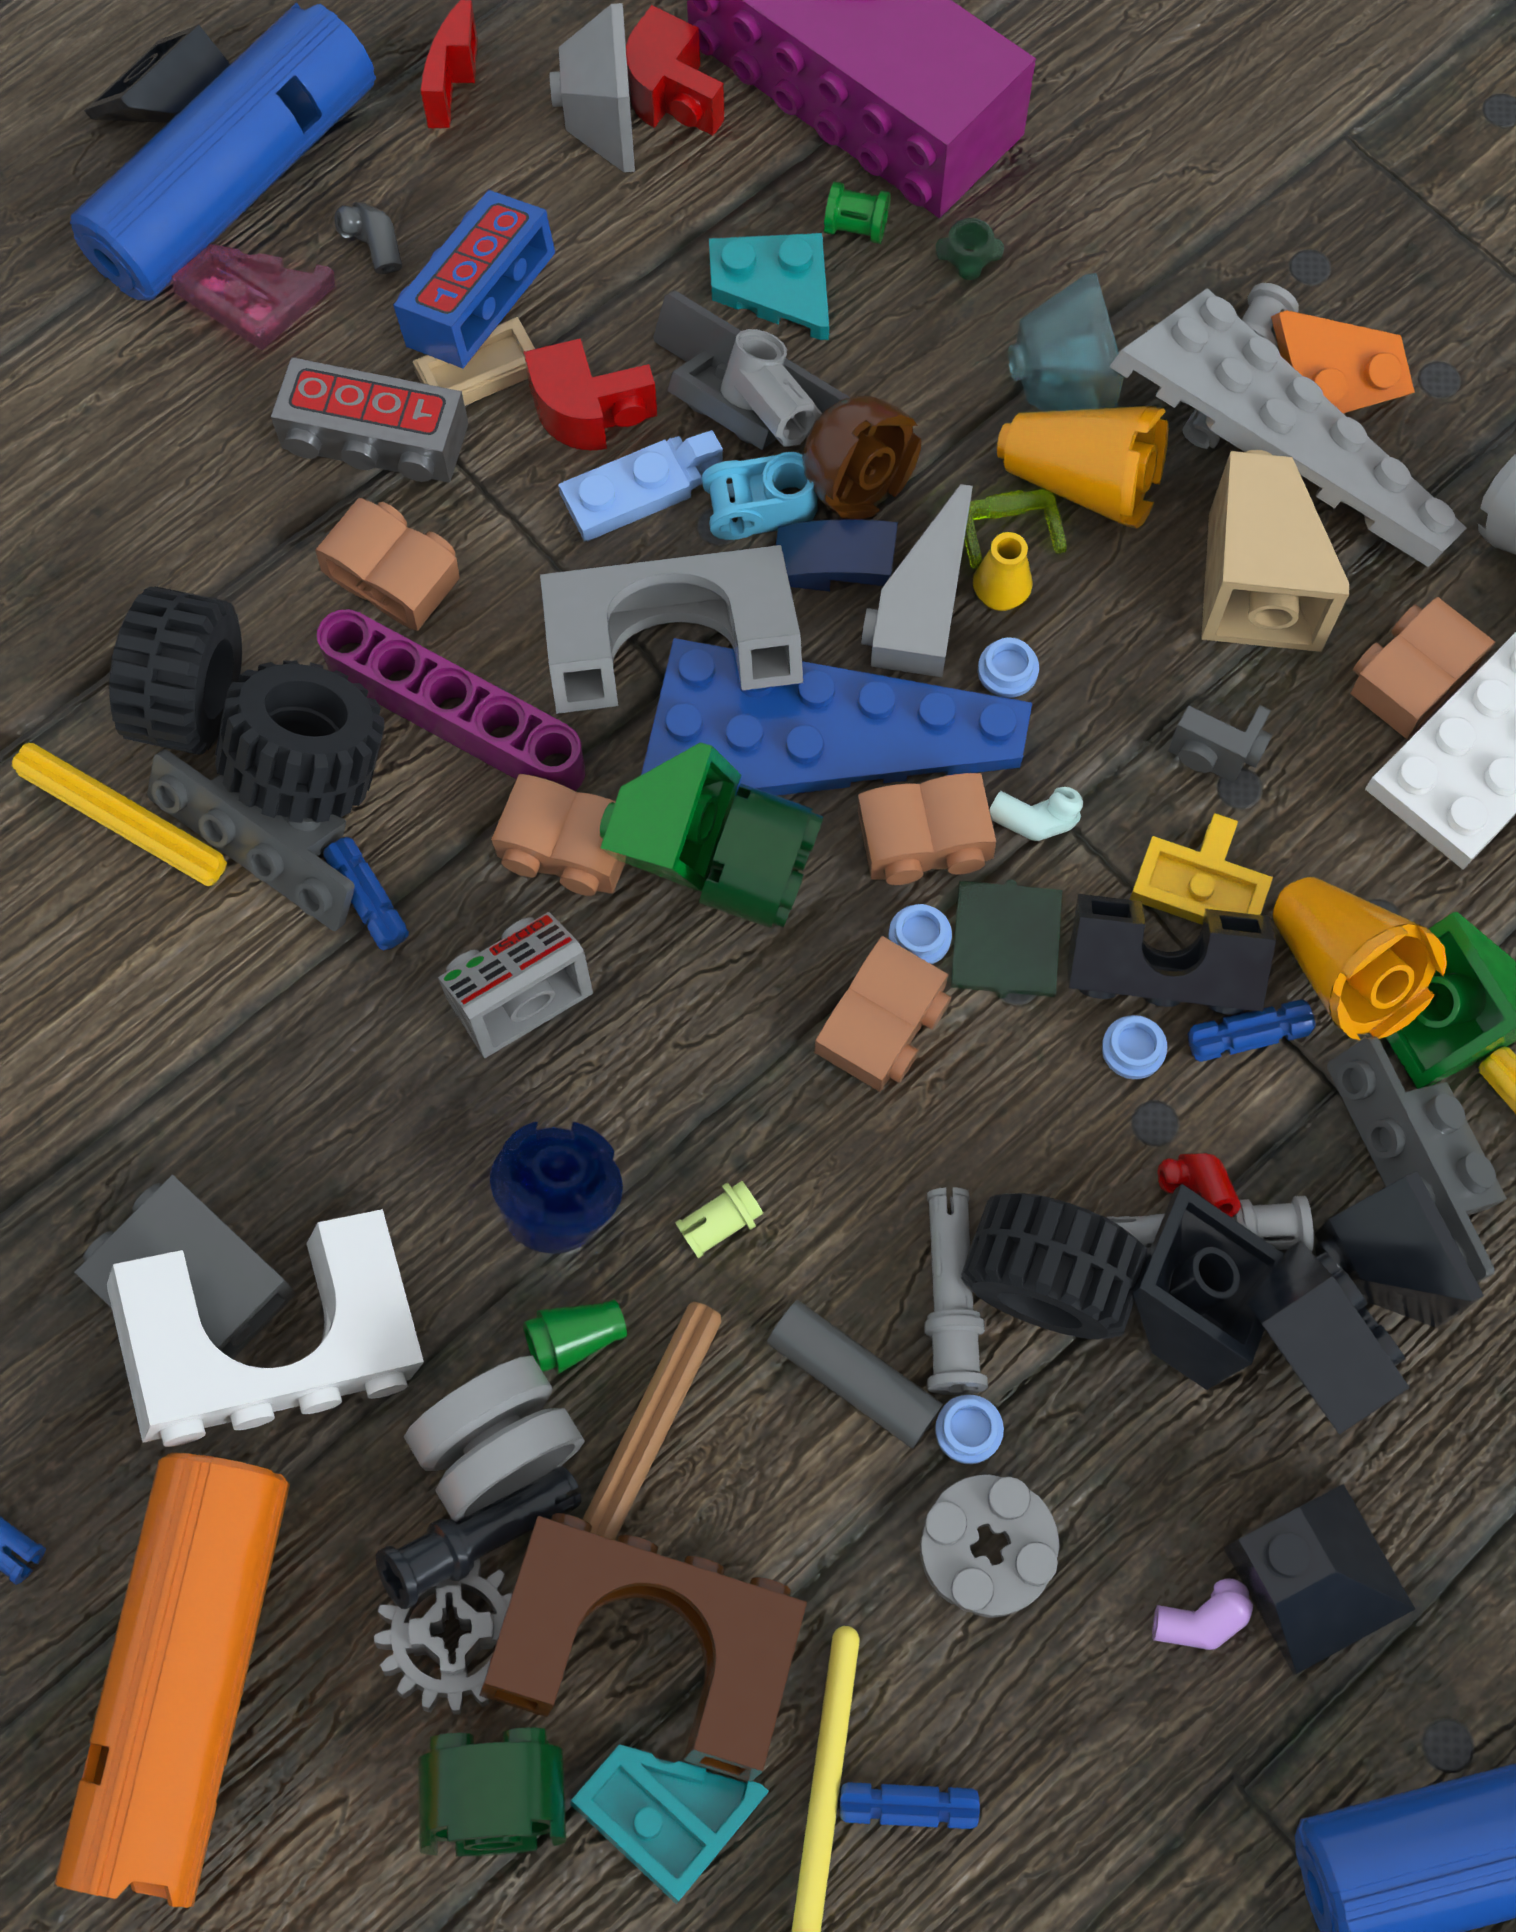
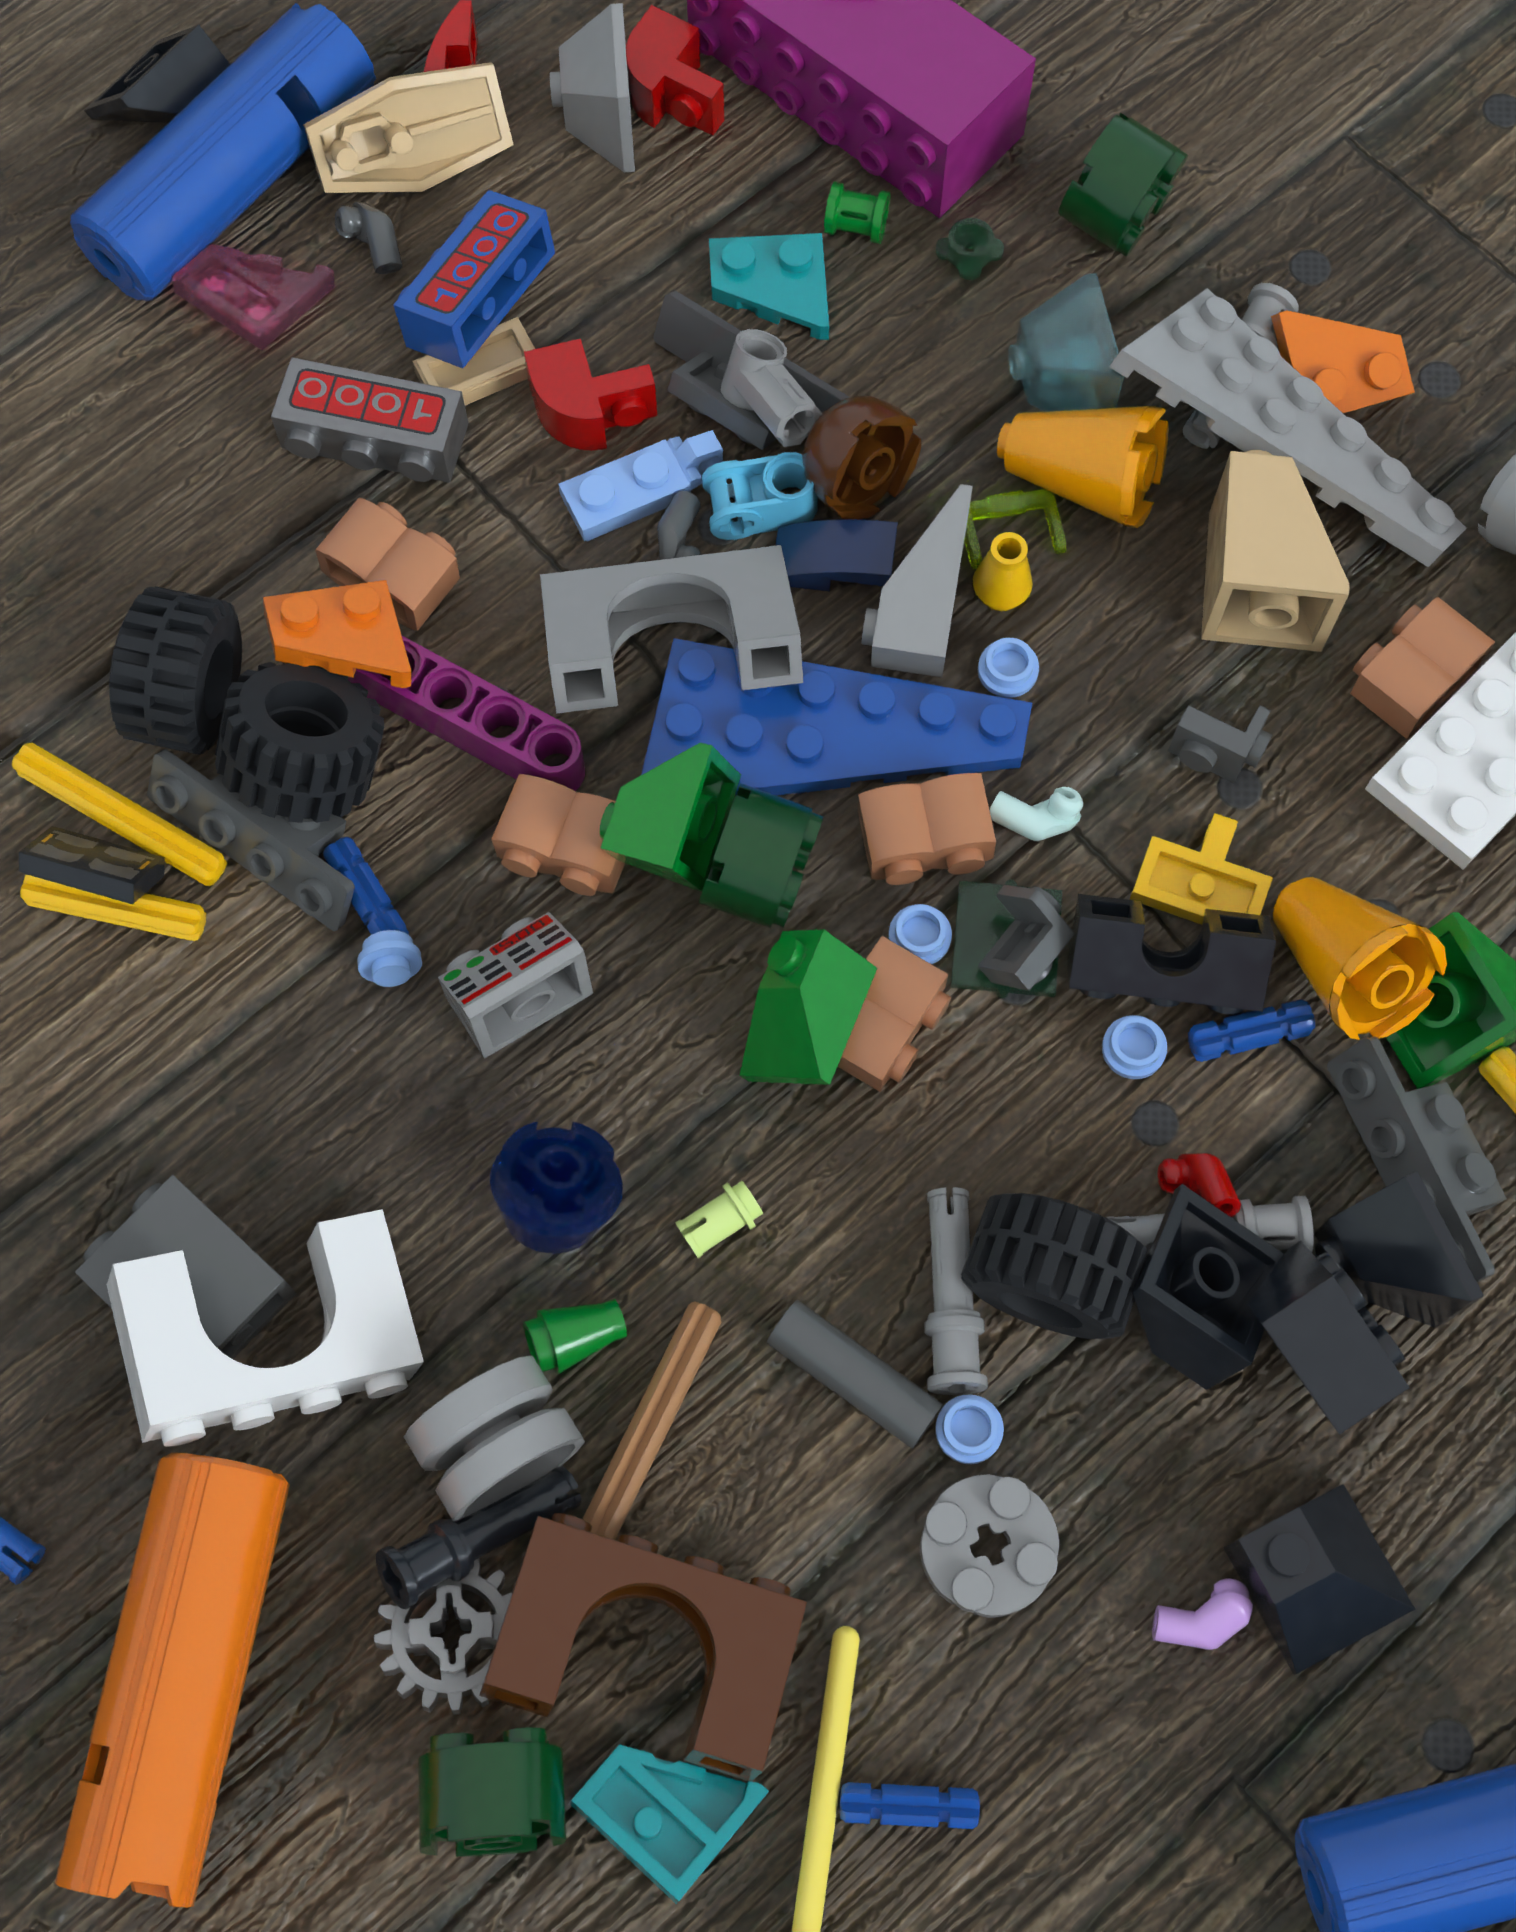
none -> tile [19,826,165,904]
none -> yellow axle [20,874,207,941]
none -> orange wing [263,580,411,688]
none -> tan piece [303,62,514,193]
none -> light blue plate [357,930,422,987]
none -> dark grey arm [657,491,702,560]
none -> green slope [739,929,878,1085]
none -> dark grey bracket [978,885,1075,991]
none -> dark green brick [1058,113,1188,257]

